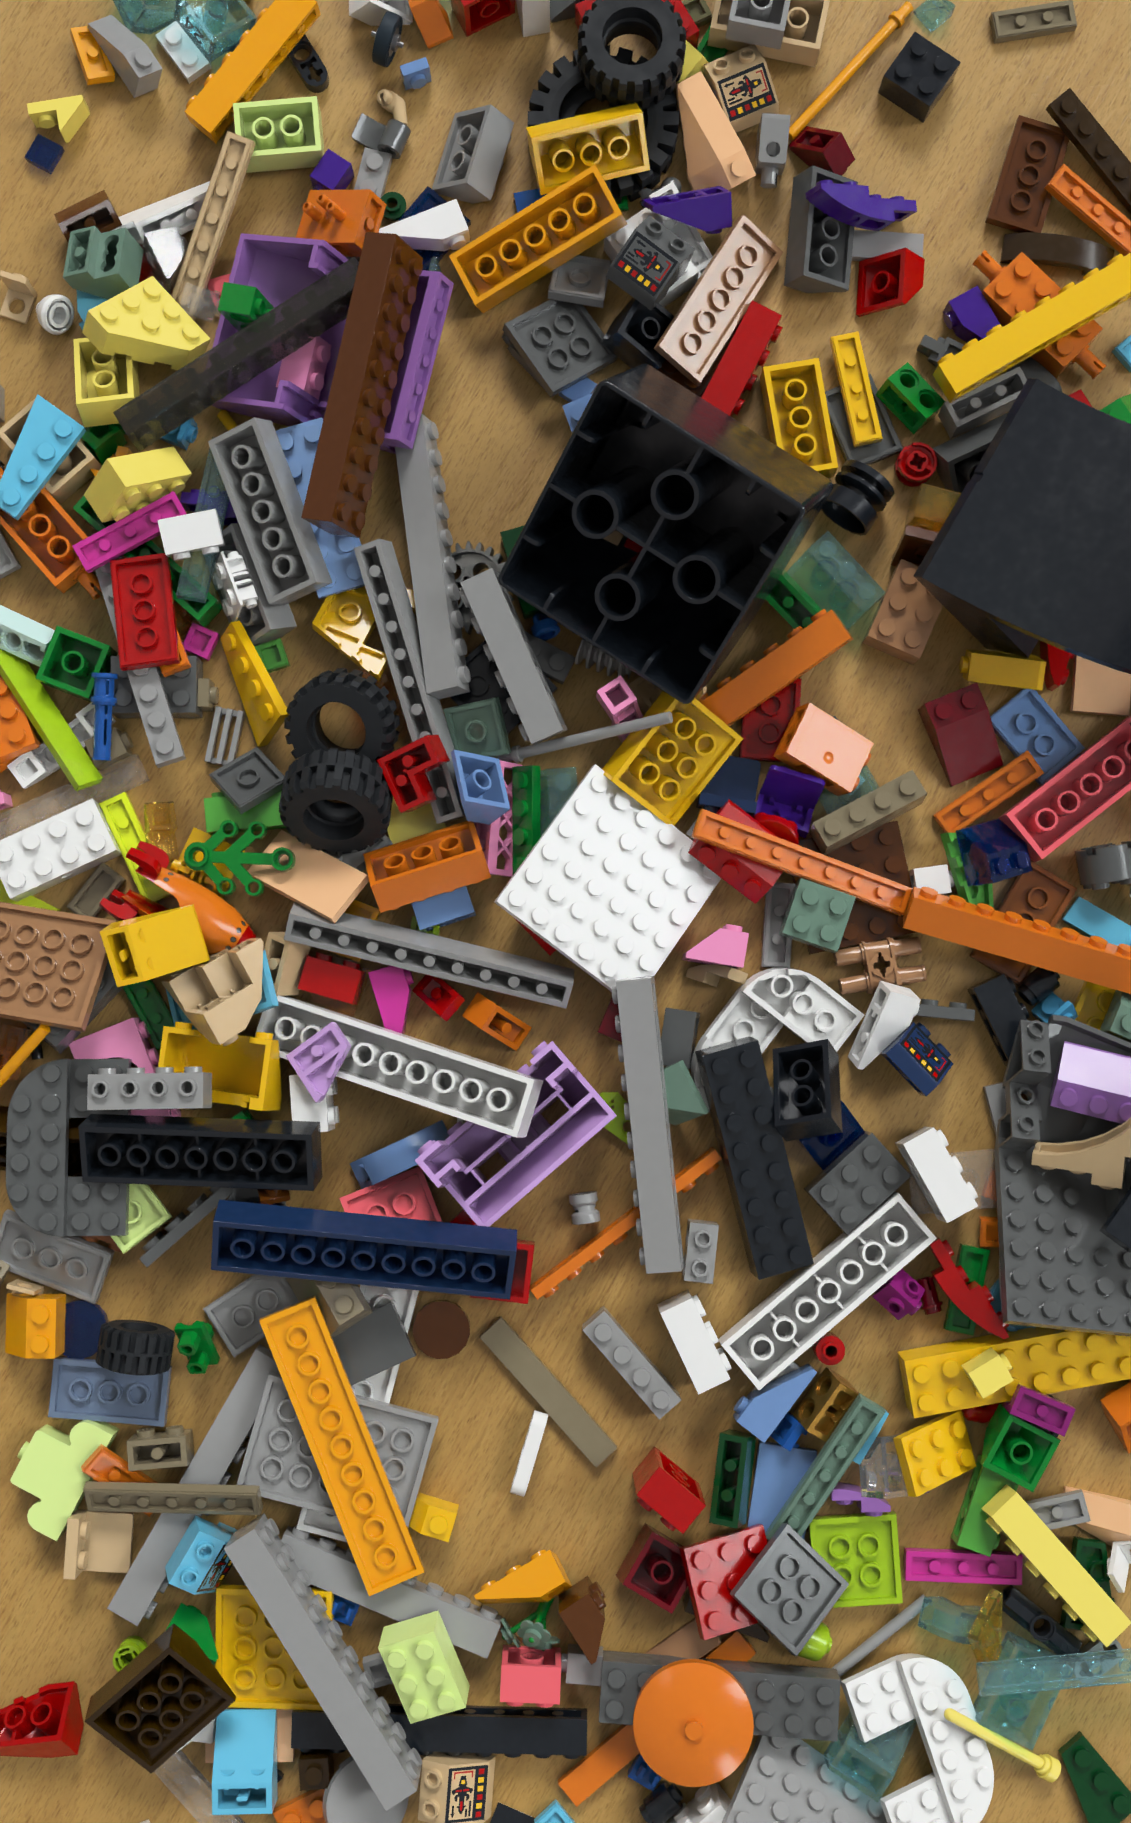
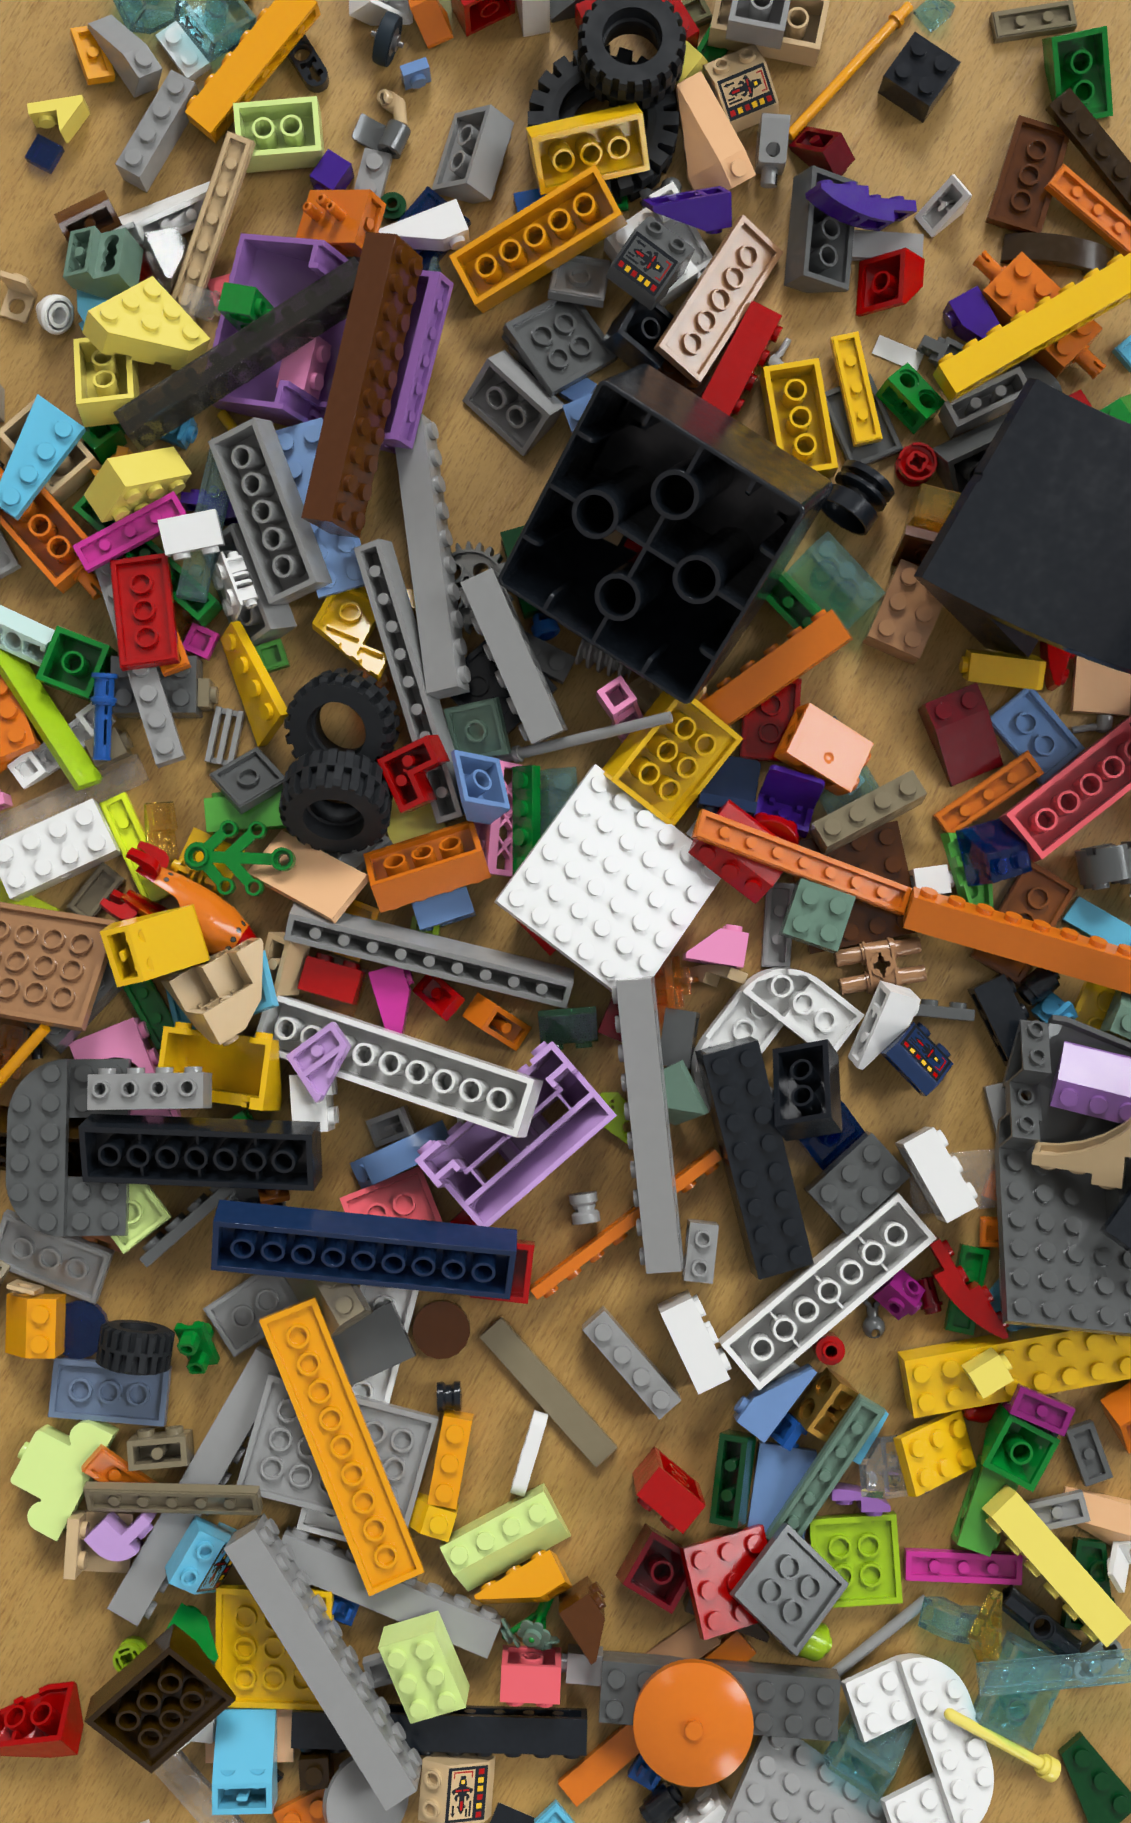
none -> lavender brick [84,1512,157,1561]
none -> light grey brick [115,70,199,193]
none -> light grey slope [365,1105,417,1148]
none -> light orange arch [427,1409,474,1509]
none -> black wheel [437,1381,462,1412]
none -> yellowish green slope [440,1483,571,1592]
none -> light grey slope [462,350,565,456]
none -> slope [538,1006,598,1050]
none -> clear orange hips [654,956,699,1008]
none -> light grey hand [766,338,791,366]
none -> dark grey arm [862,1299,885,1339]
none -> white sticker [872,335,924,371]
none -> white slope [914,174,972,237]
none -> green slope [1042,26,1113,127]
none -> dark grey plate [1065,1419,1113,1487]
none -> light grey hand [1072,715,1113,734]

